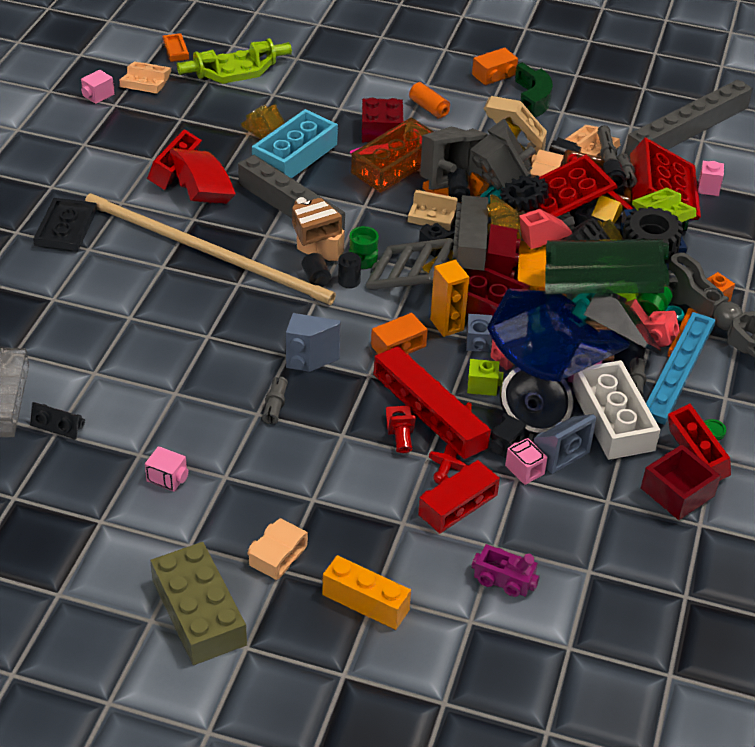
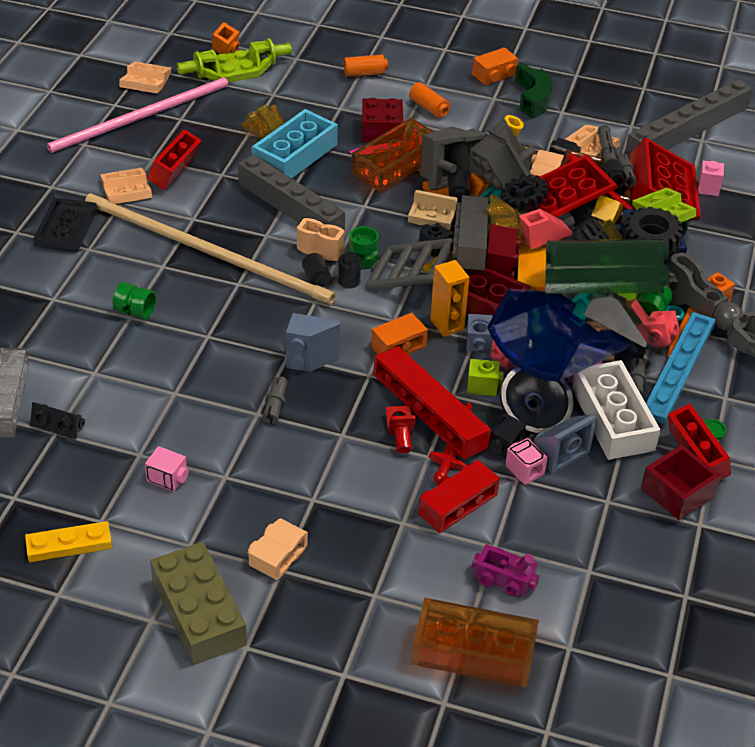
bright pink brick [81,70,114,104] -> none
orange tile [163,33,189,62] -> none
red slope [170,148,236,204] -> none
medium nougat torso [292,197,342,246] -> none
light orange brick [322,555,411,630] -> none
tan slope [484,96,547,163] -> none
none -> yellow plate [25,521,112,563]
none -> bright pink piece [47,77,228,153]
none -> light nougat slope [100,168,152,204]
none -> green wheel [112,282,157,320]
none -> orange brick [212,22,240,54]
none -> orange brick [343,54,388,77]
none -> clear orange brick [411,597,539,688]

